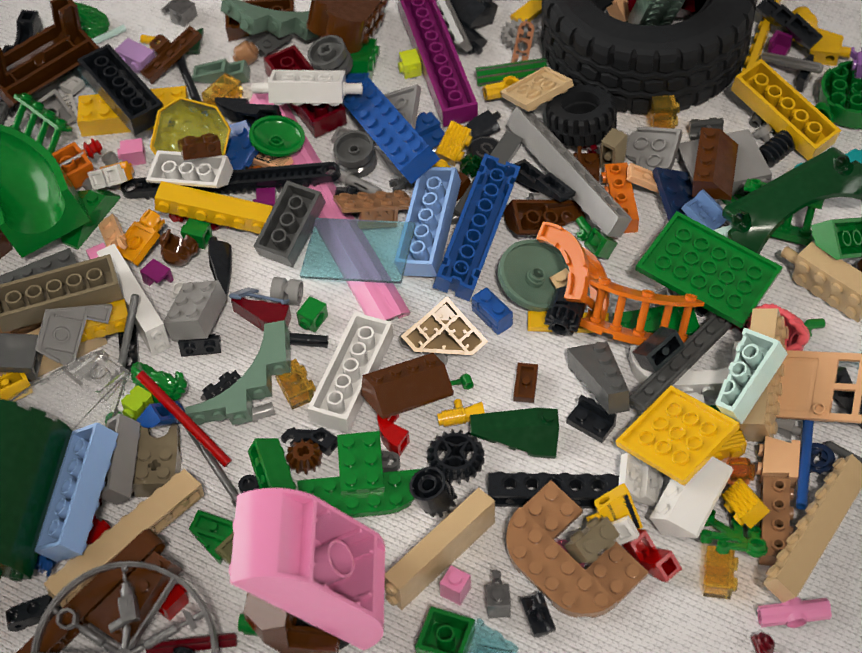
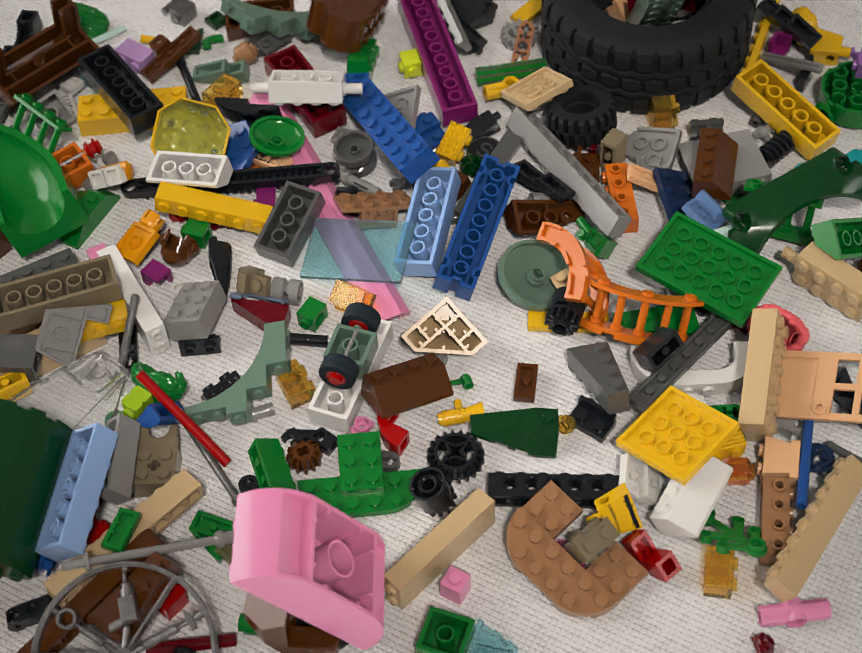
light nougat hinge [98,213,128,249] -> none
bright pink brick [117,138,146,166] -> none
reddish brown plate [177,133,222,160] -> none
dark grey wheel [307,35,353,75] -> none
blue brick [472,288,513,335] -> none
flat silver brick [486,570,511,619] -> none
black hips [520,592,556,638] -> none
white plate [611,516,640,545] -> none
light aqua wedge [715,327,788,424] -> none
yellow brick [721,478,770,529] -> none
green arm [804,318,826,337] -> none
none -> light grey bar [61,530,234,572]
none -> green plate [100,507,142,553]
none -> green arm [201,34,224,50]
none -> dark green tile [204,10,225,31]
none -> dark tan brick [236,265,272,297]
none -> brick [319,302,381,389]
none -> clear yellow brick [328,279,377,312]
none -> bright pink plate [350,416,374,433]
none -> clear yellow plate [558,414,576,434]

